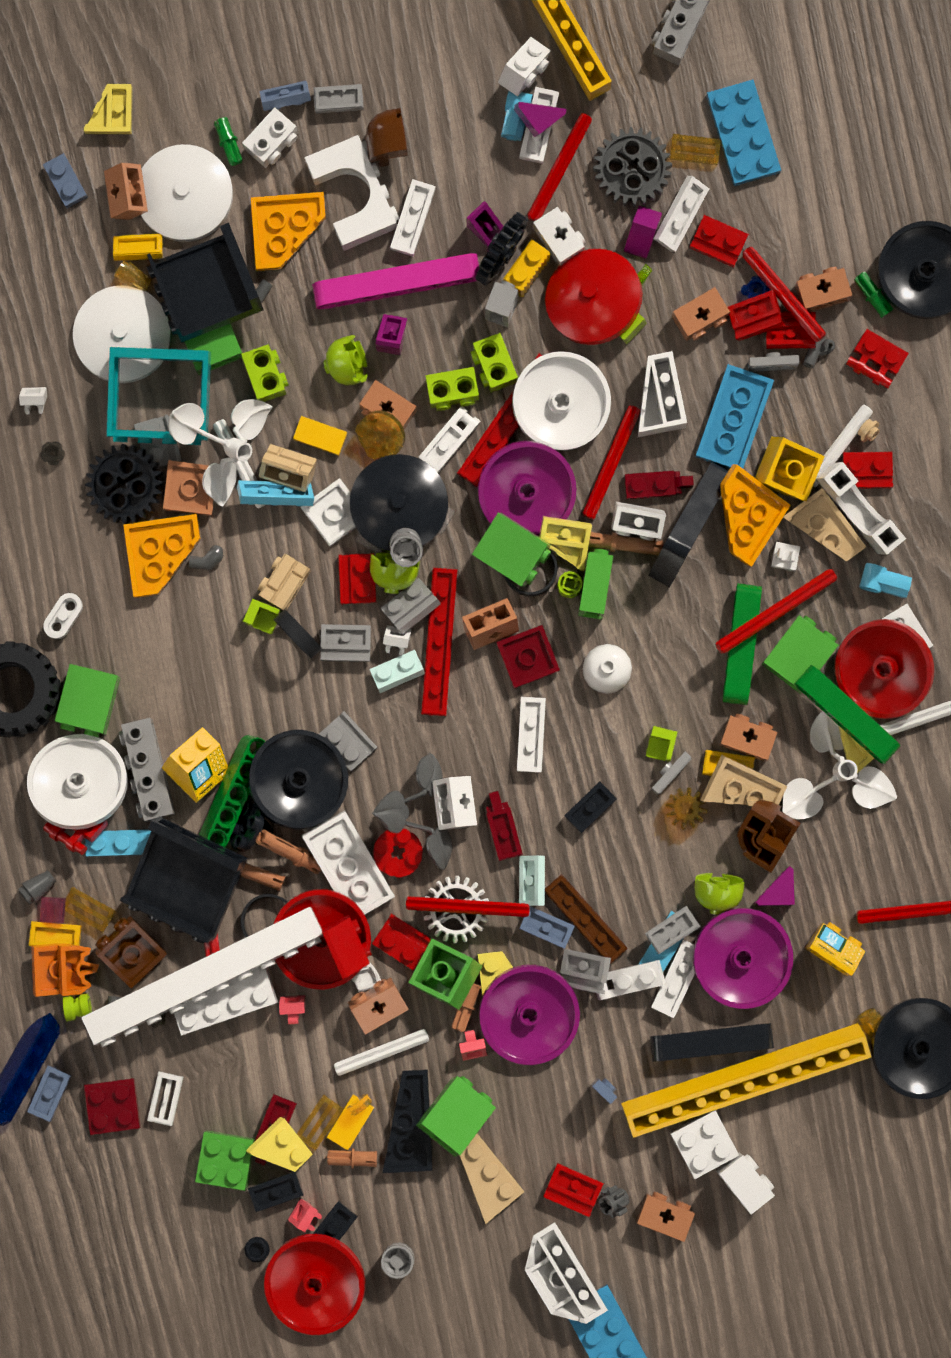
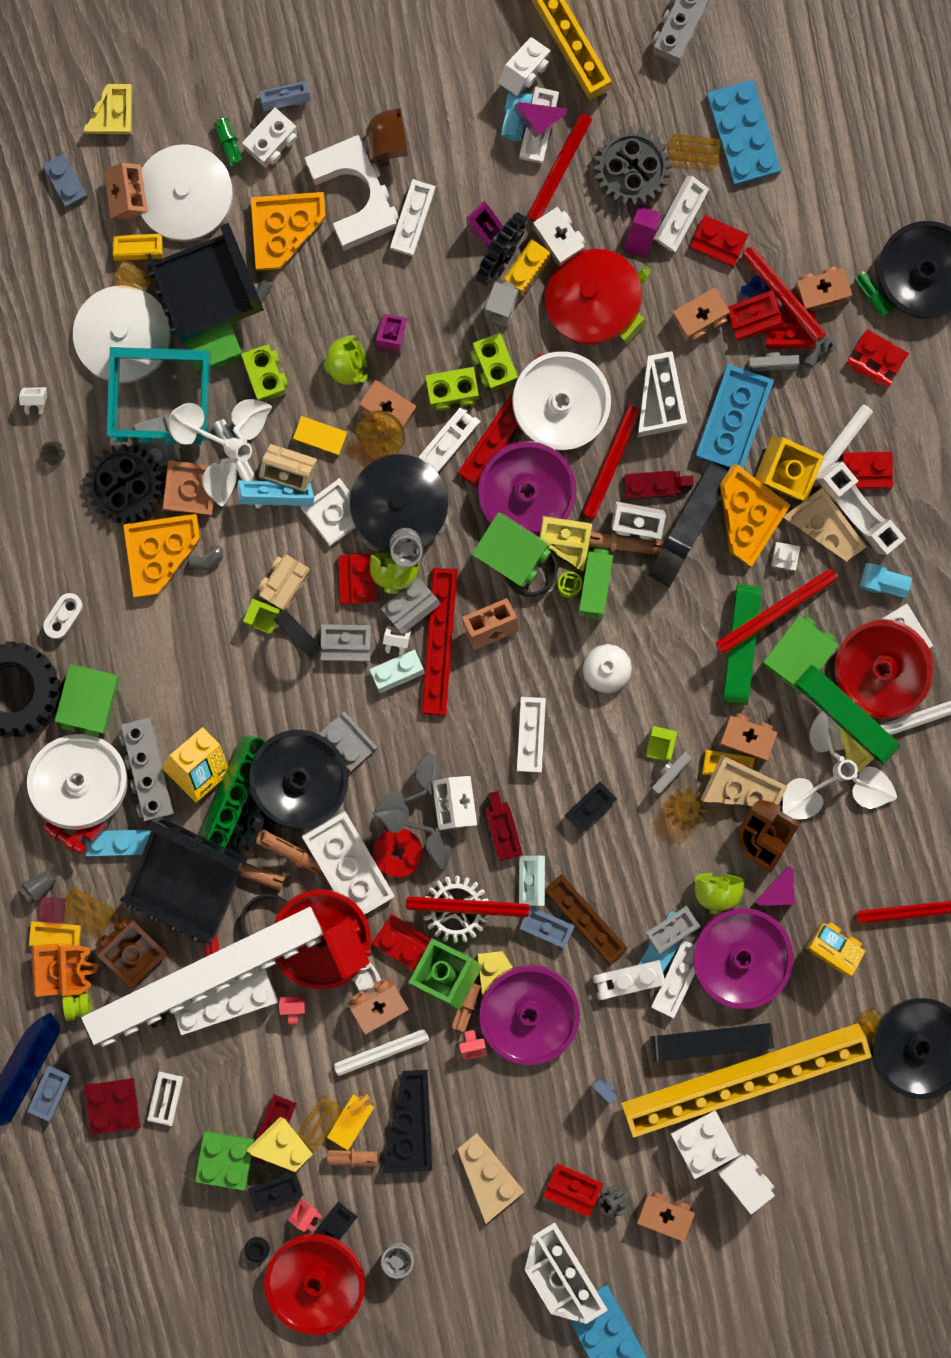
dark pink beam [312,253,480,309] -> none
light grey plate [313,84,364,114] -> none
bright green brick [416,1076,496,1157] -> none
dark red plate [496,625,560,689] -> none
light grey plate [560,949,611,994] -> none
tan plate [857,419,880,442] -> none

